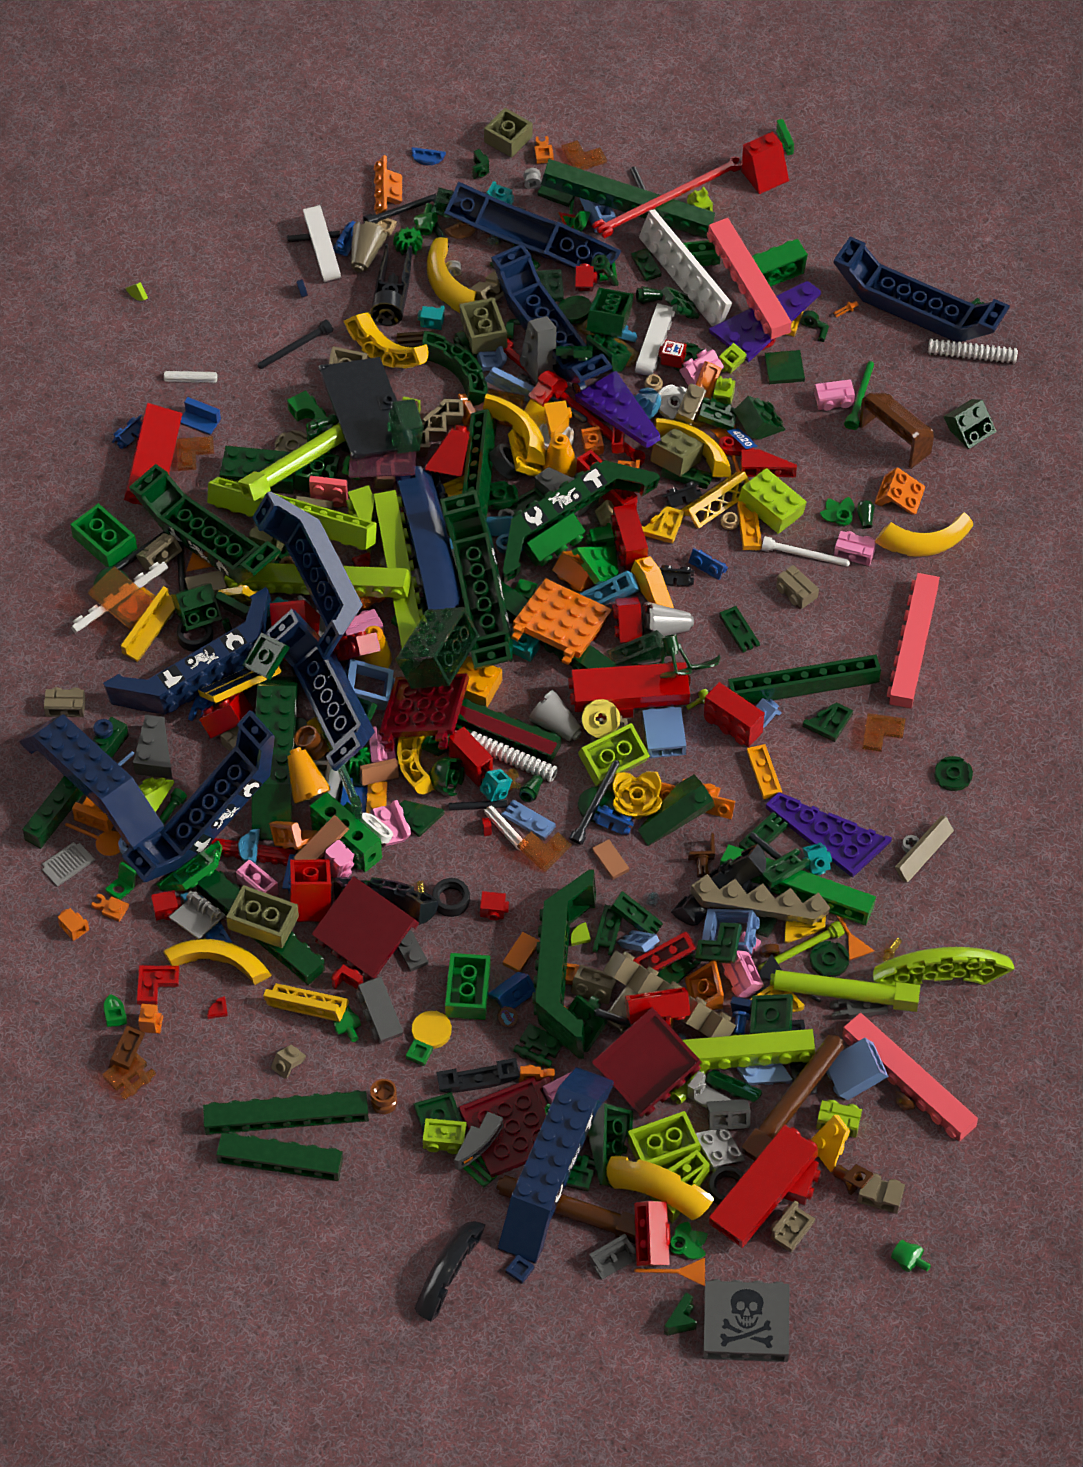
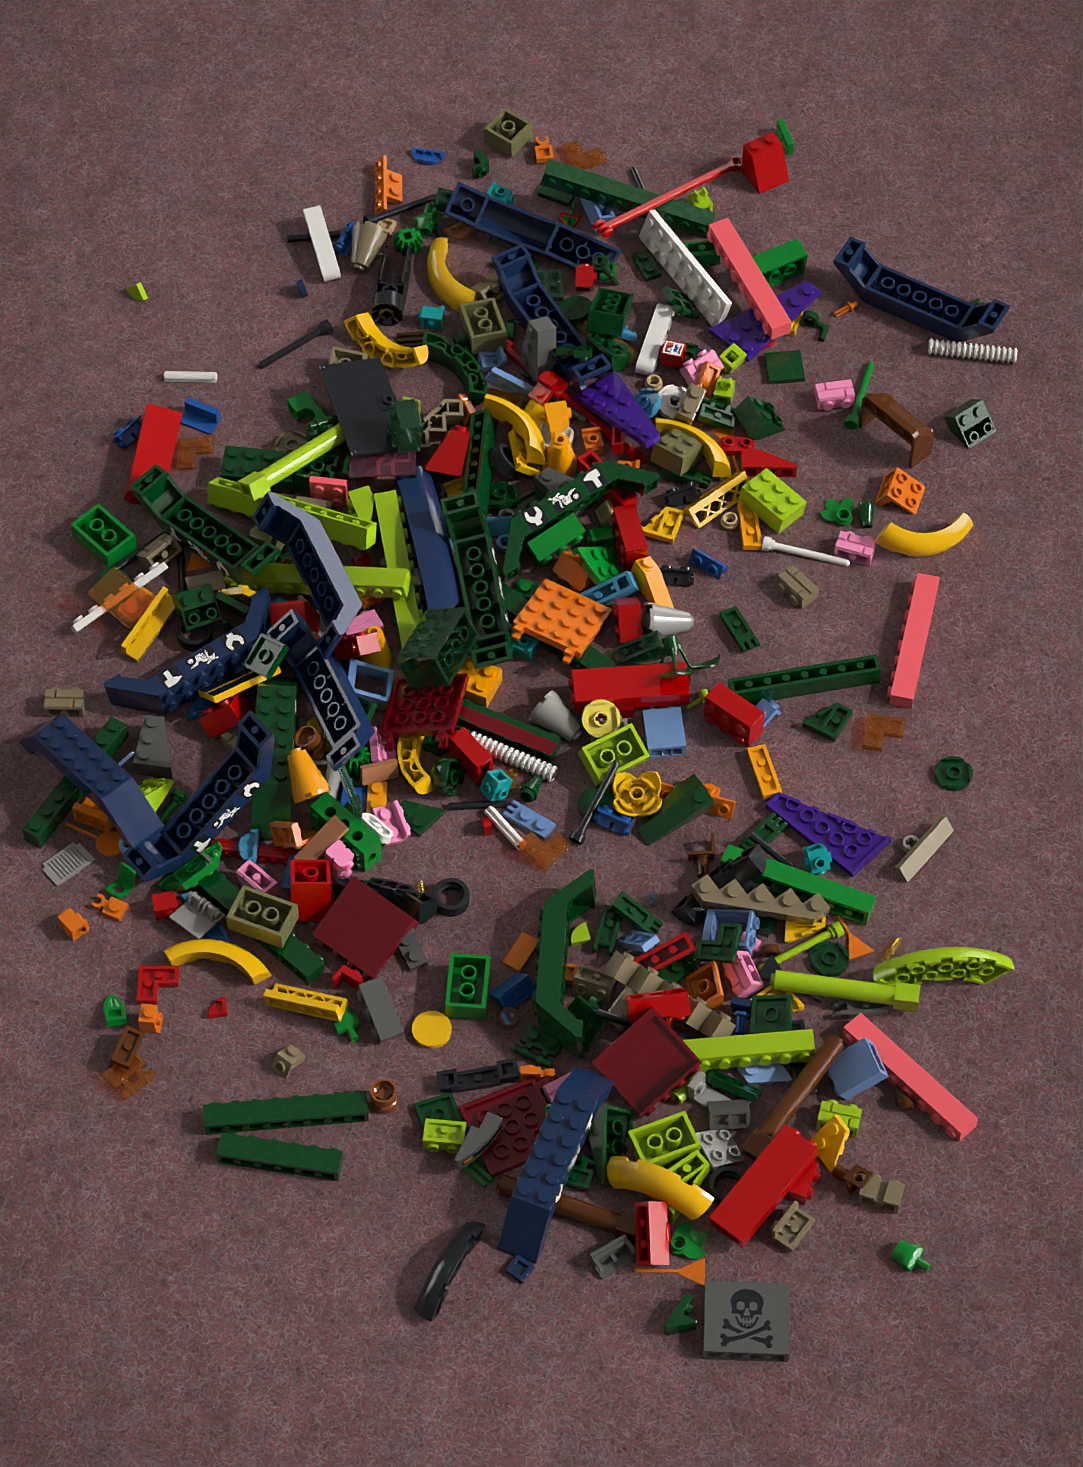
dark blue tile [93,719,113,739] -> none
green plate [406,1039,433,1066] -> none
light grey bush [445,260,461,276] -> none
red brick [480,891,509,921] -> none
light grey wheel [523,168,541,189] -> none
green slope [573,211,591,232] -> none
nougat tile [592,840,629,880] -> none
dark green cone [636,286,663,304] -> none
blue sticker [727,428,758,449] -> none
dark green hinge [759,848,811,888] -> none

